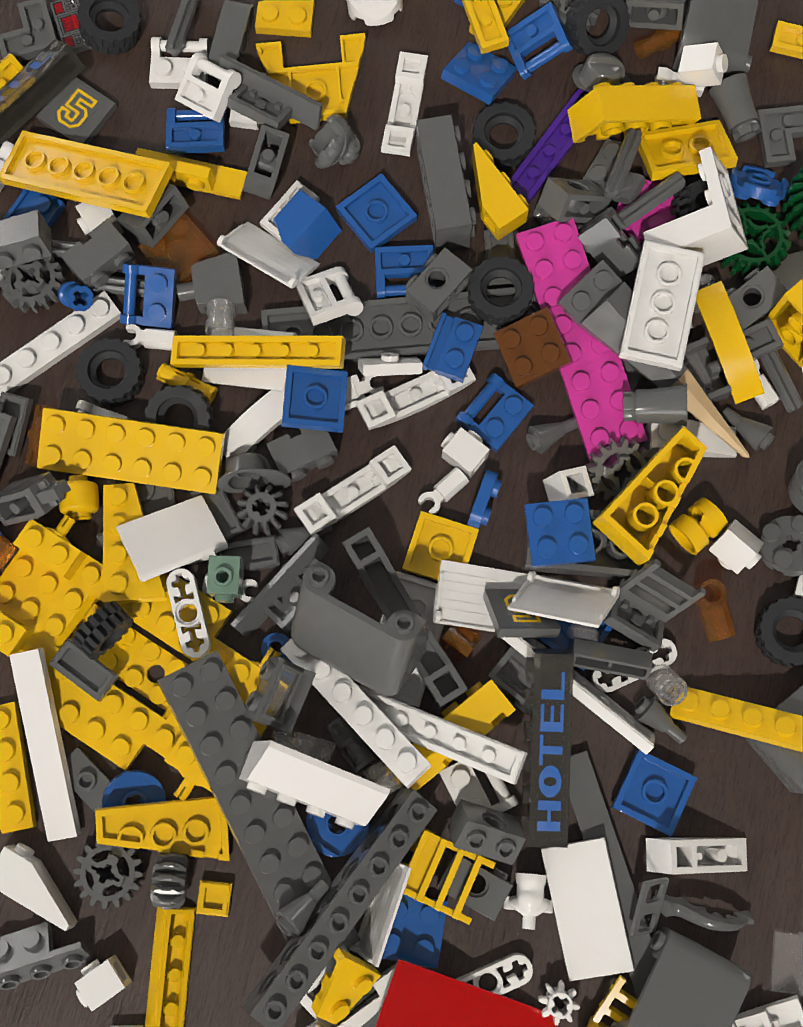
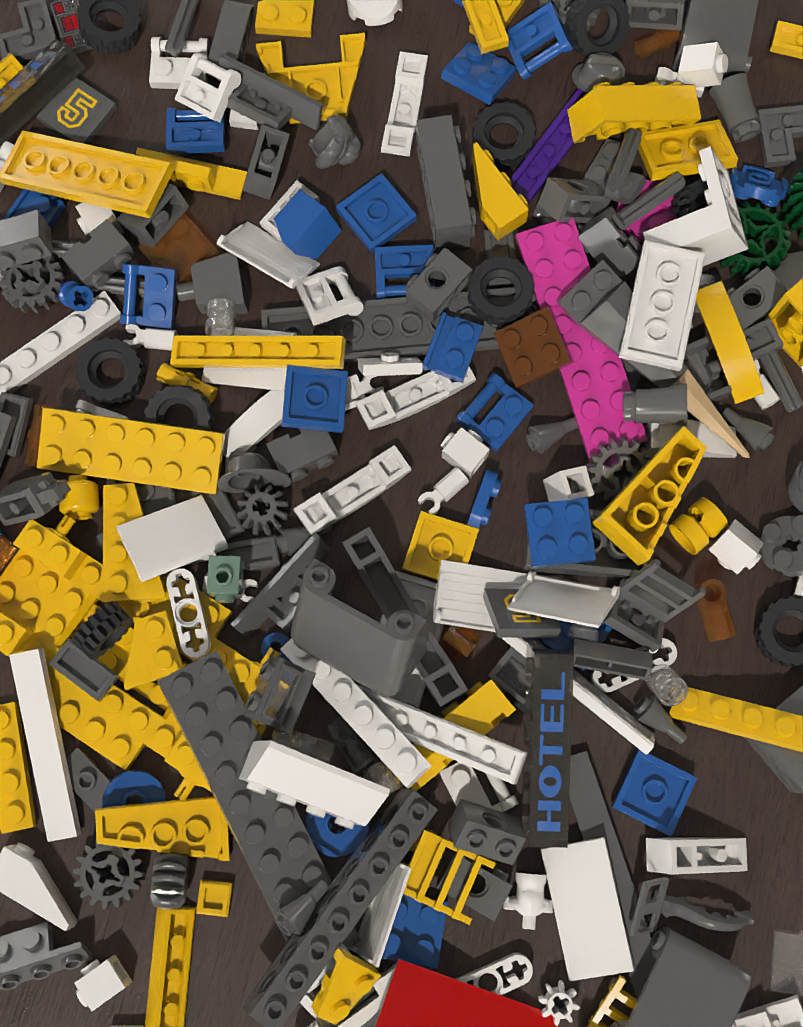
none -> yellow wing [124,611,184,690]

